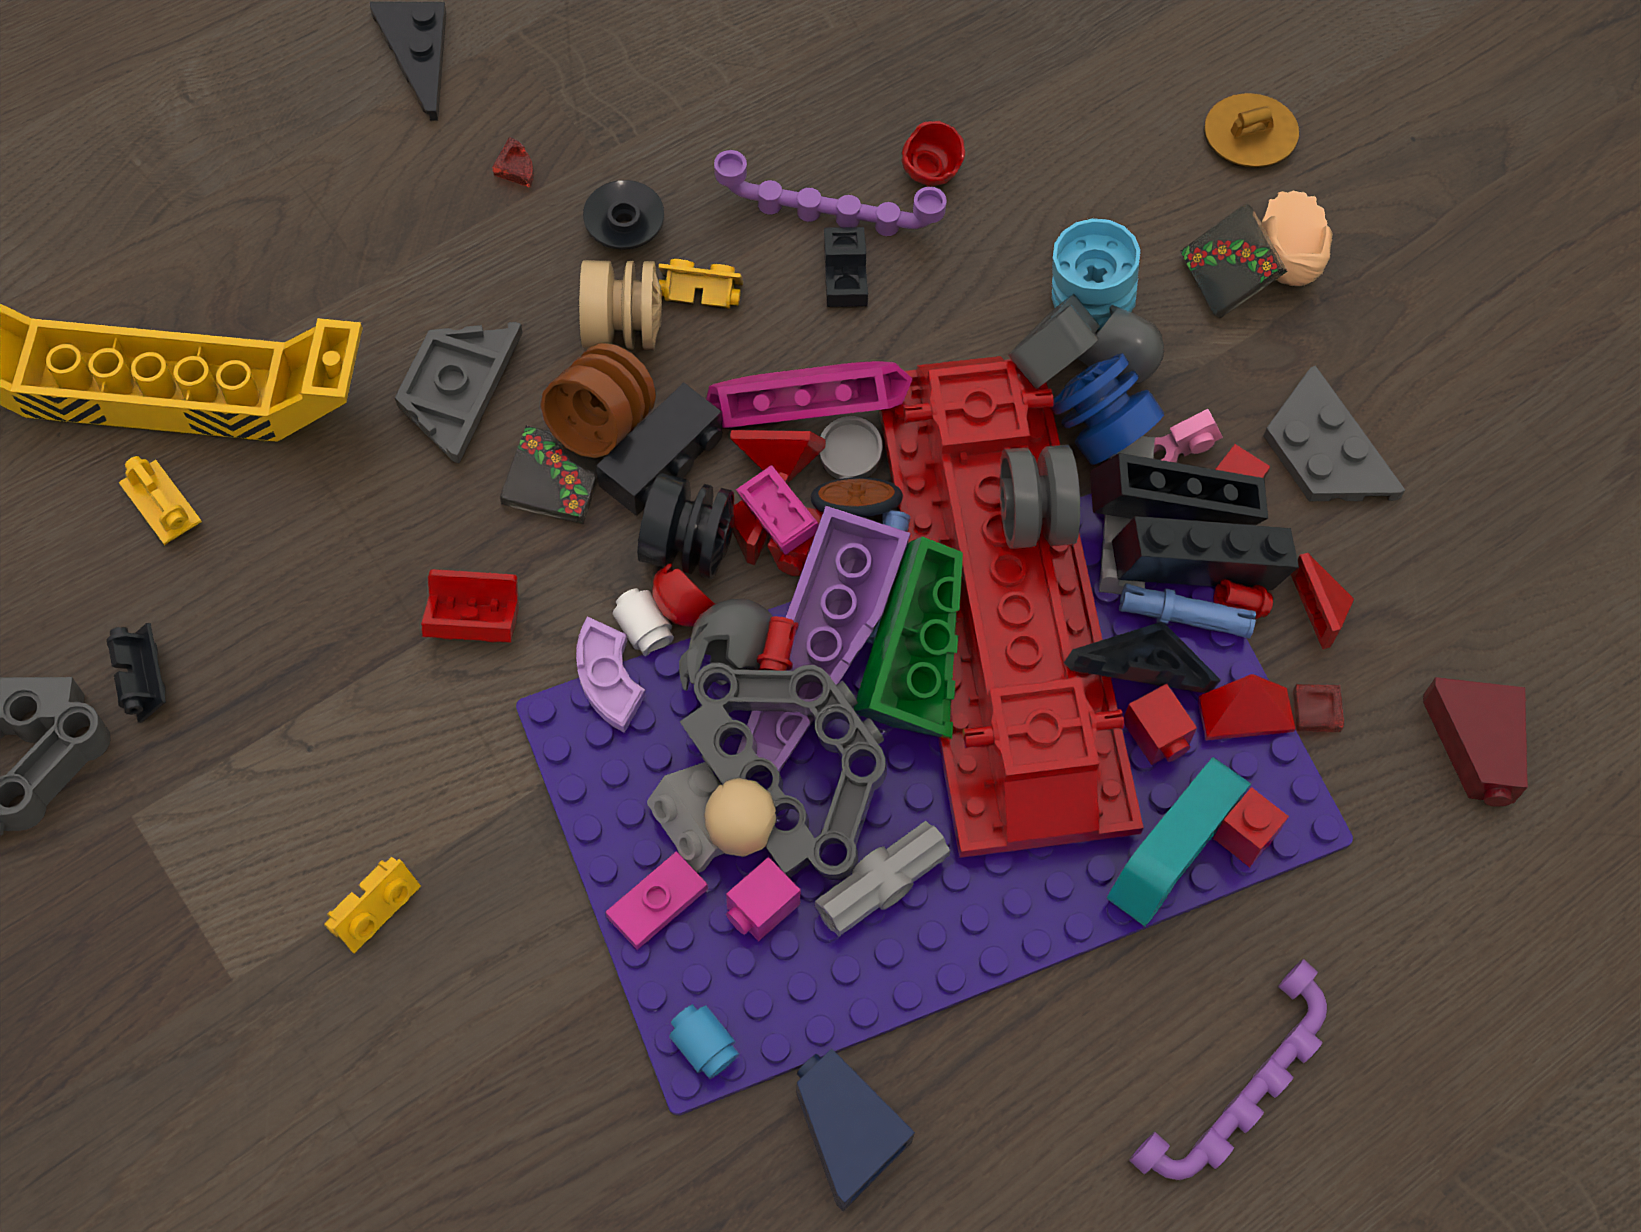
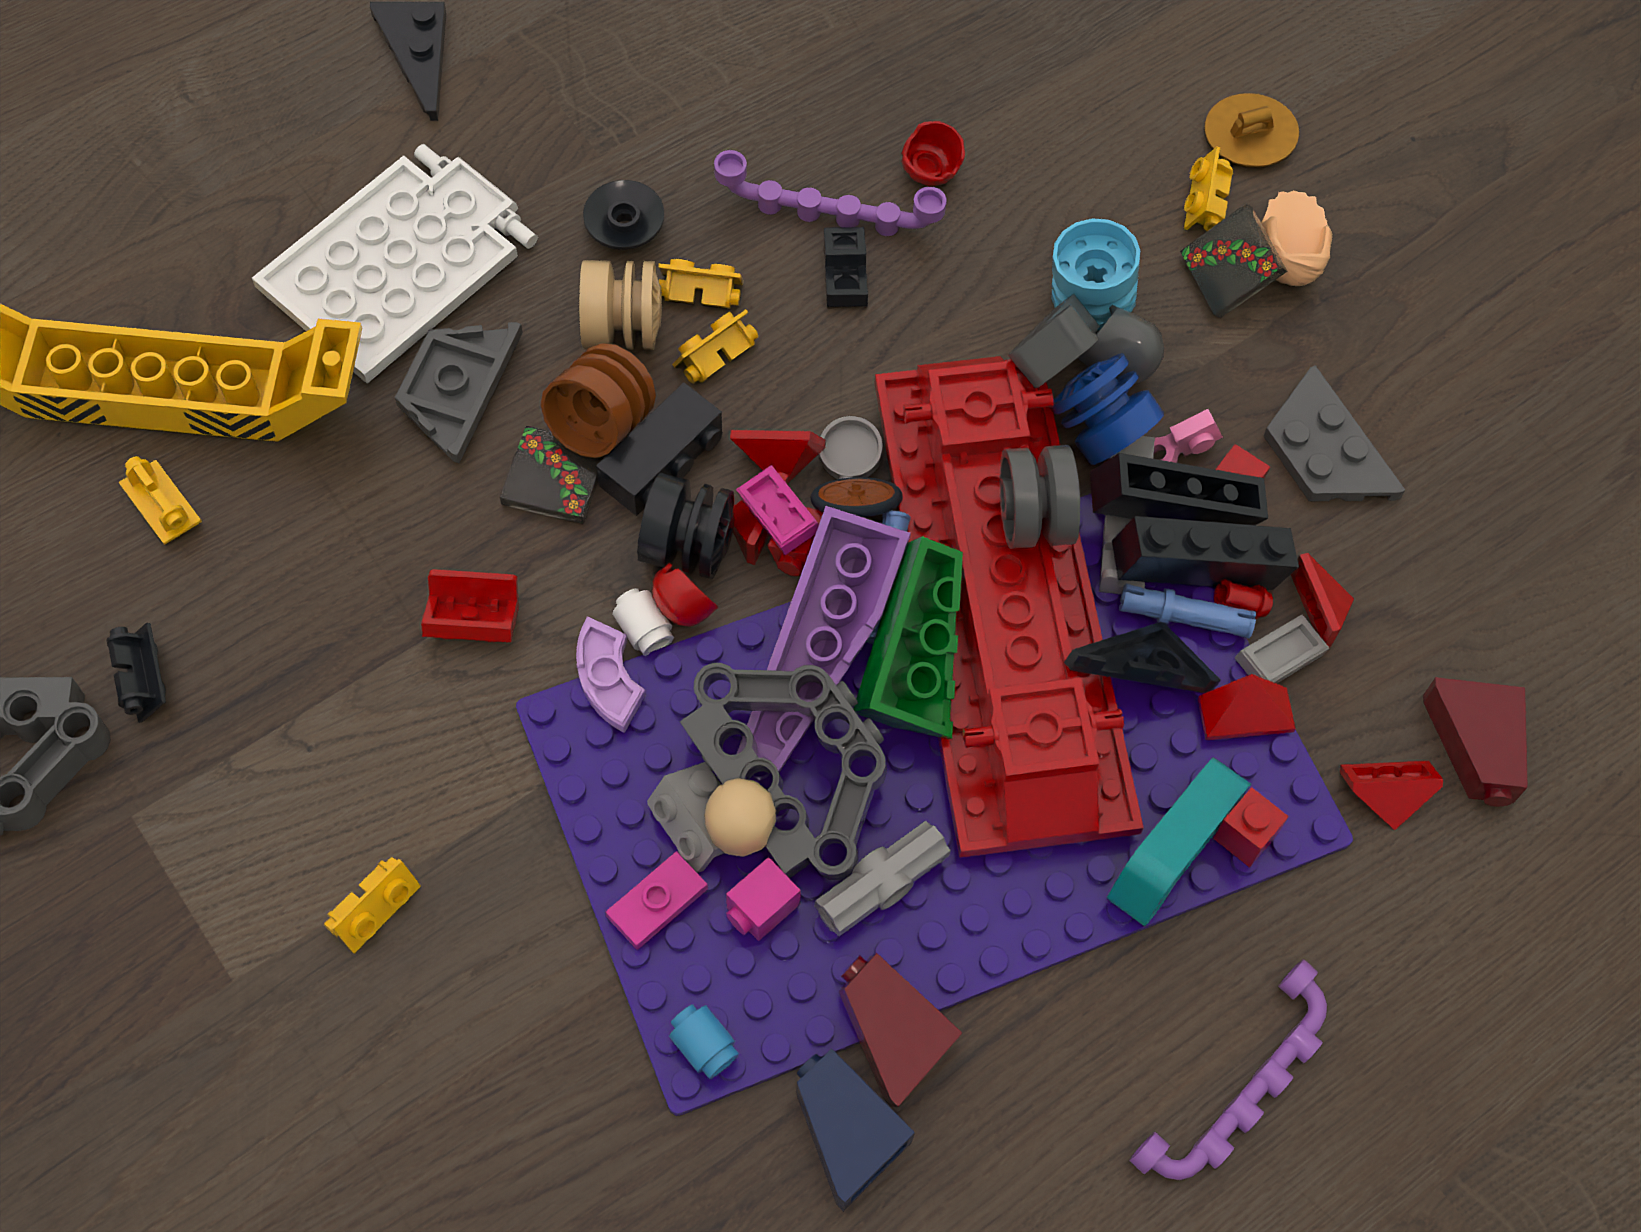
clear red tile [492,137,534,188] -> none
dark grey helmet [679,599,773,691] -> none
dark pink brick [706,361,912,428] -> none
red pin [757,616,799,671] -> none
red brick [1124,684,1197,765] -> none
clear red tile [1293,684,1344,732] -> none
none -> white plate [252,144,538,384]
none -> yellow hinge [672,309,758,384]
none -> dark red slope [839,953,962,1107]
none -> yellow hinge [1184,146,1233,233]
none -> light grey tile [1235,615,1329,684]
none -> red slope [1340,761,1443,830]

